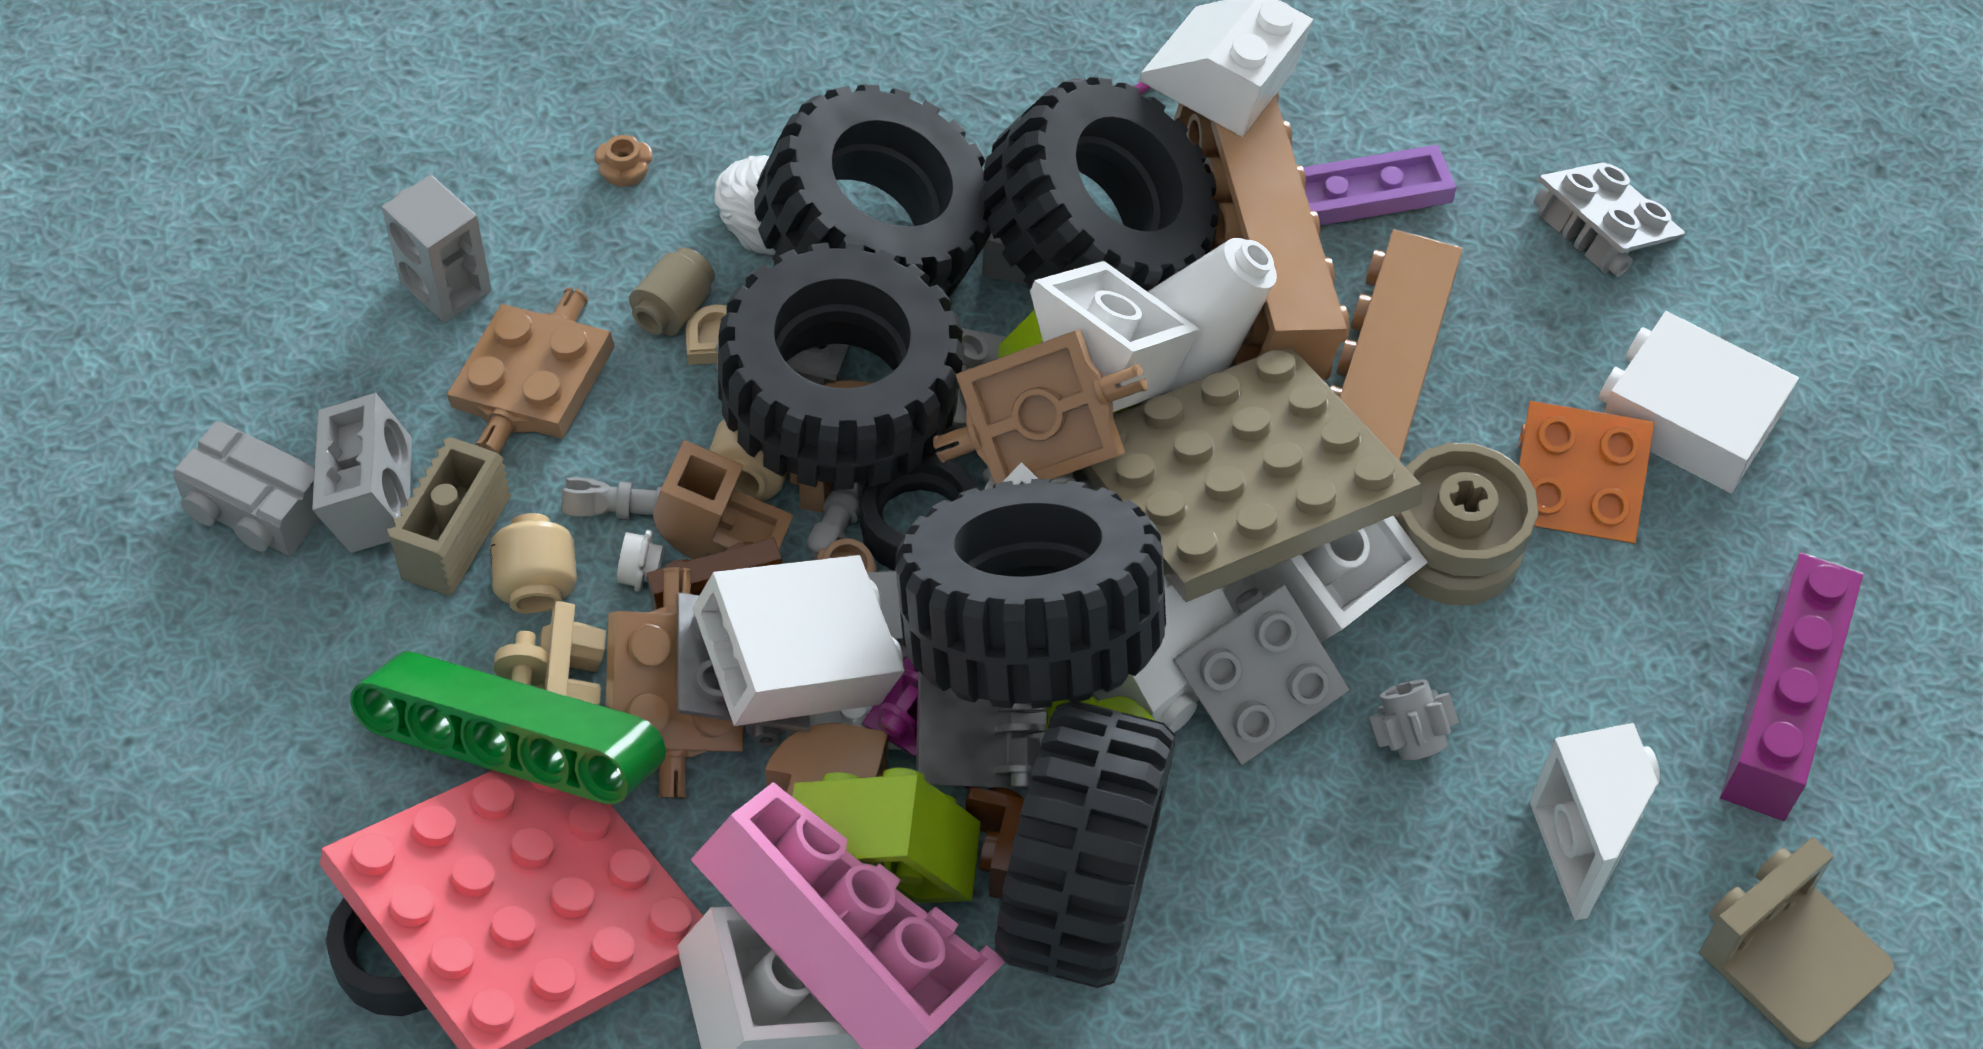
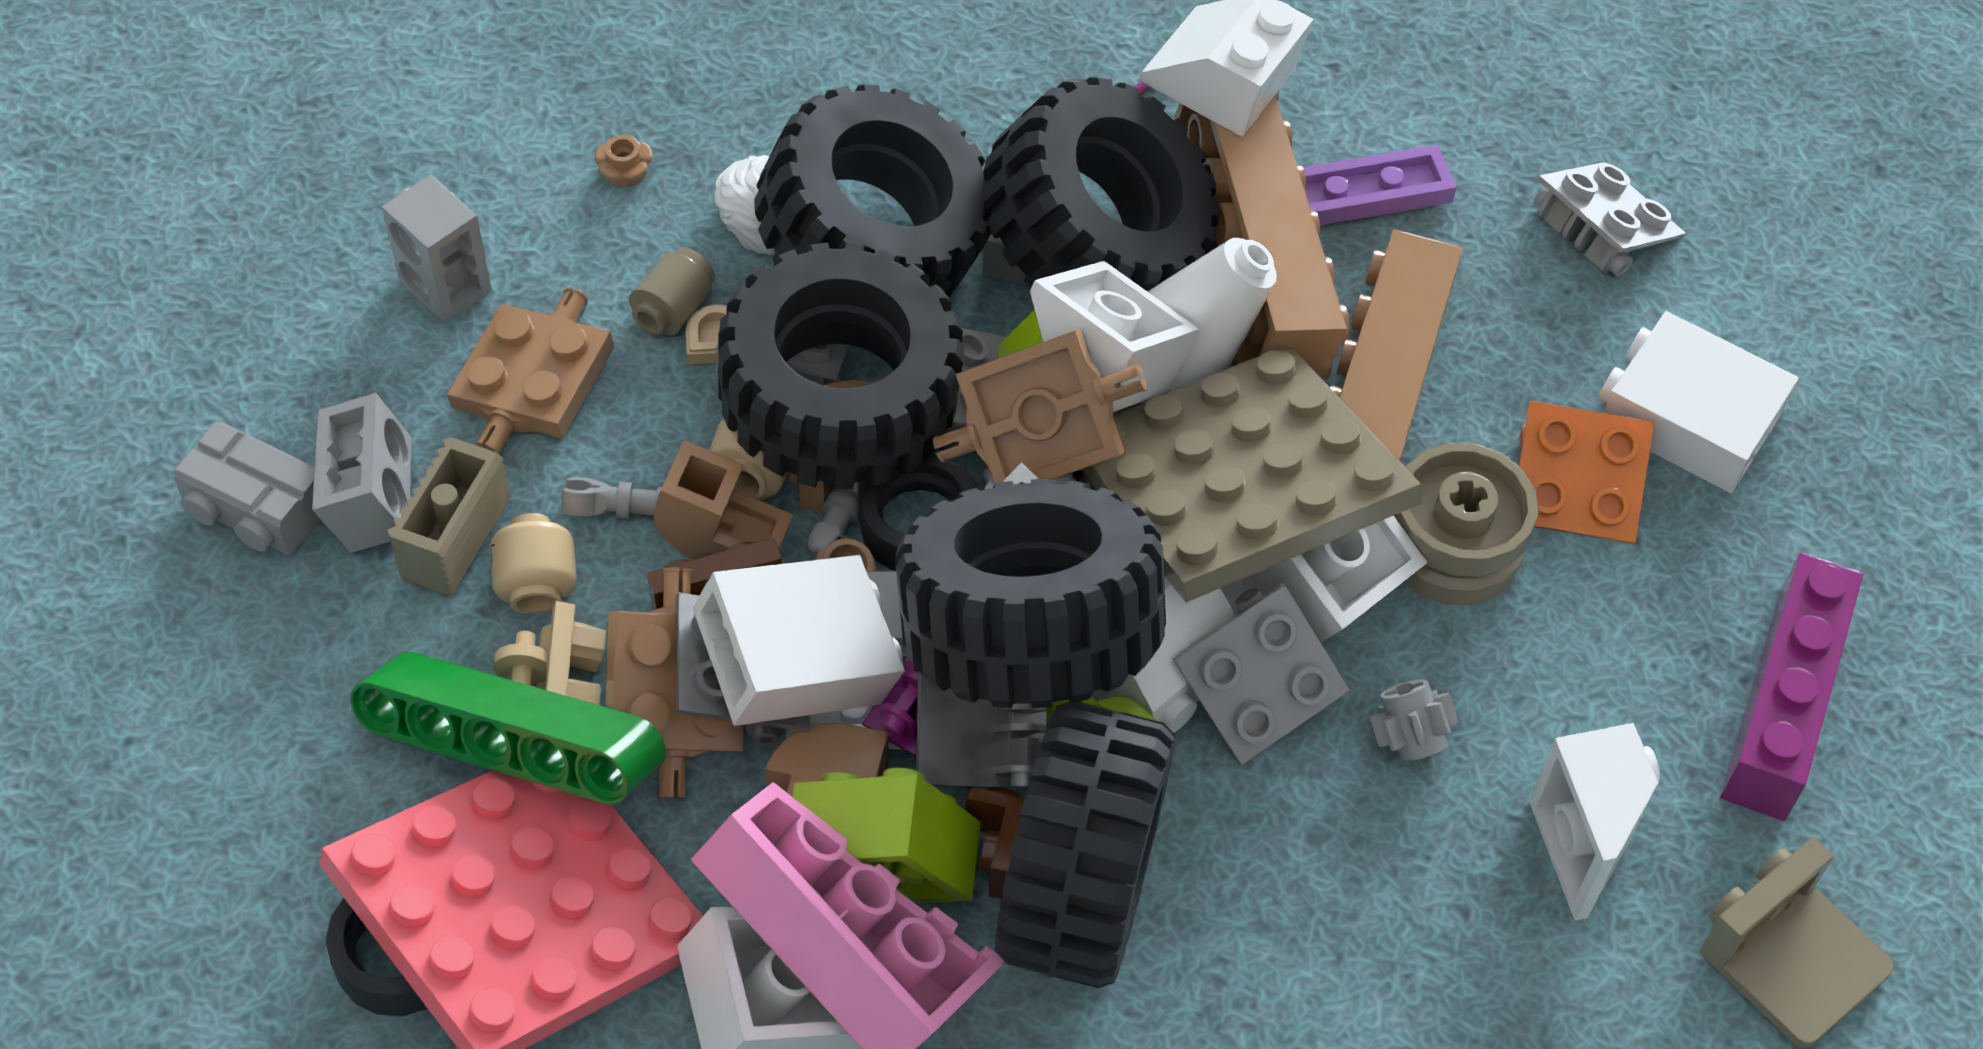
white plate [617,529,664,592] -> none

